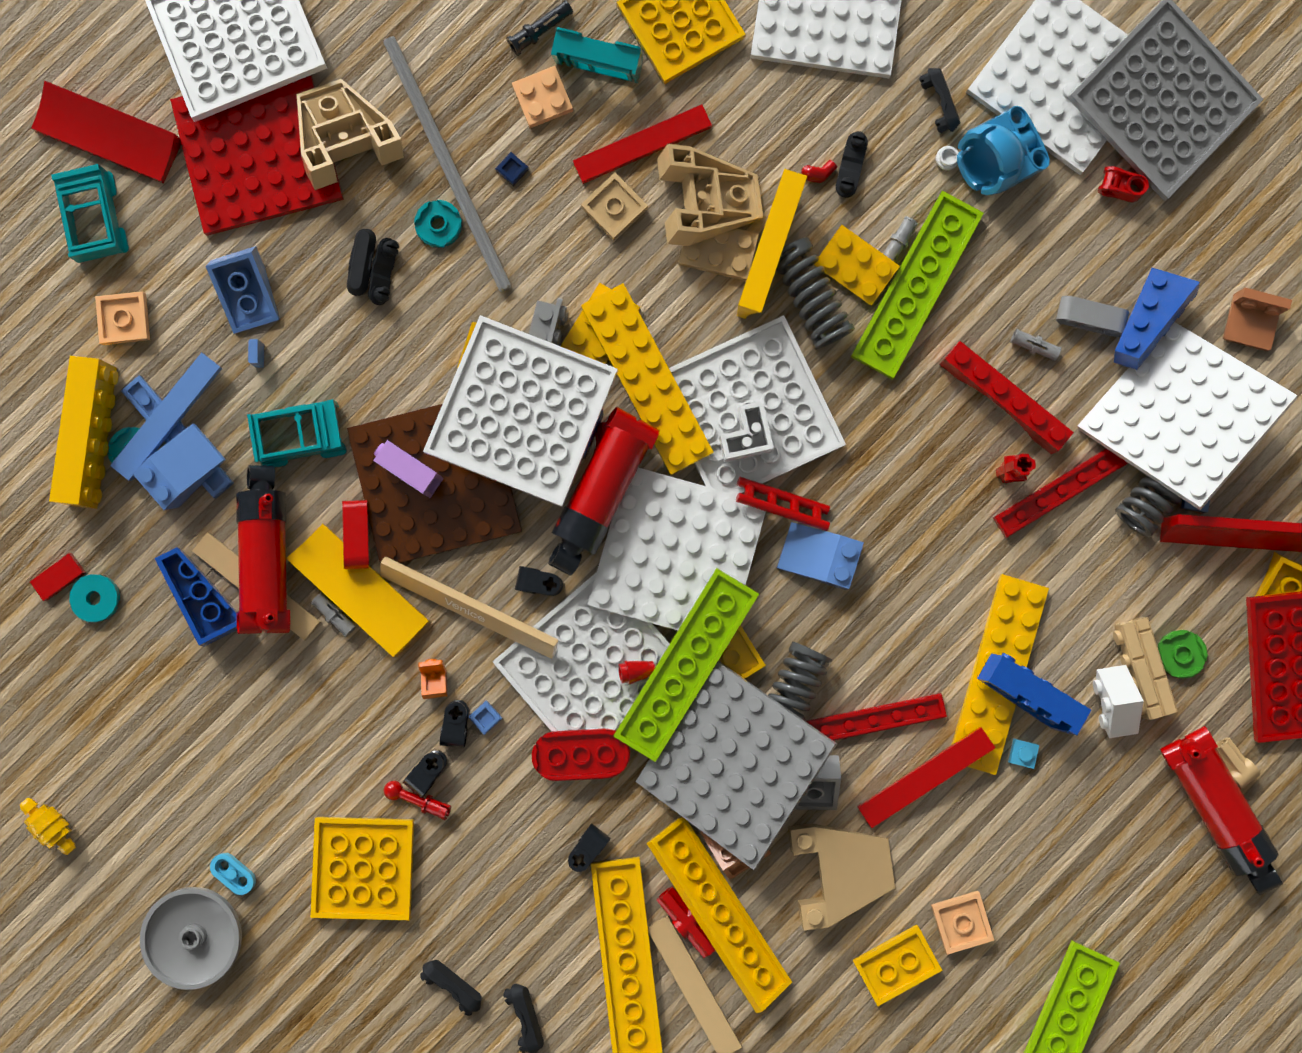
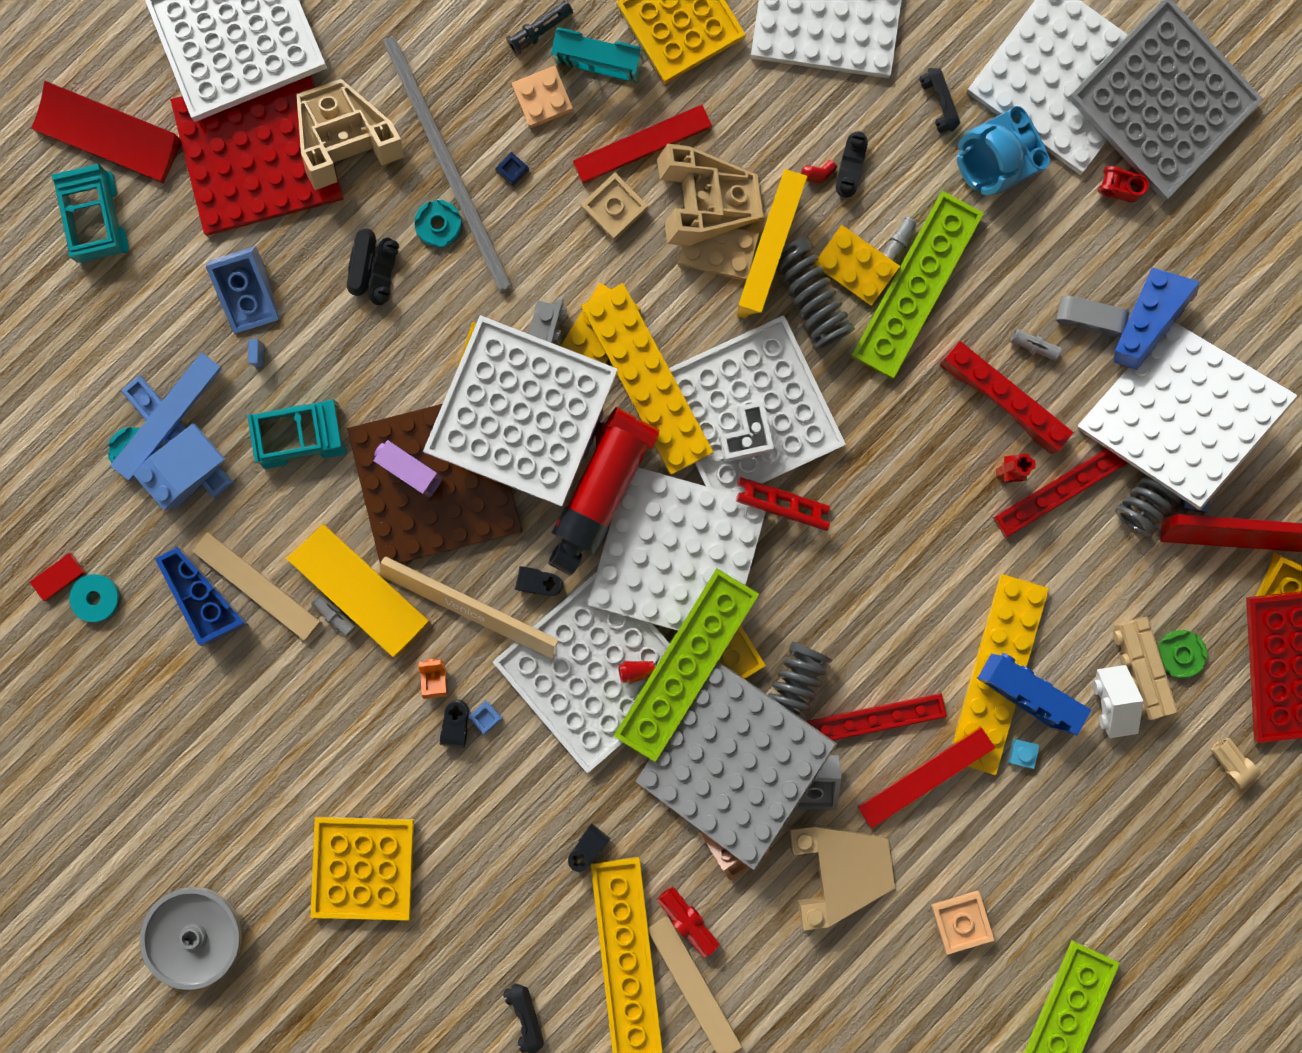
yellow piece [20,798,76,855] -> none
yellow brick [49,356,119,509] -> none
light nougat plate [95,291,150,345] -> none
medium azure plate [210,853,256,895] -> none
red piece [236,465,290,634] -> none
red beam [342,500,369,569] -> none
red pin [384,781,451,820] -> none
black piece [403,750,447,798] -> none
black piece [420,960,482,1016] -> none
red tile [532,728,630,781] -> none
yellow plate [646,816,792,1013] -> none
medium blue slope [777,522,864,590] -> none
yellow plate [852,924,943,1007] -> none
white plate [936,146,959,170] -> none
red piece [1160,726,1283,895] -> none
nougat bracket [1223,287,1292,351] -> none

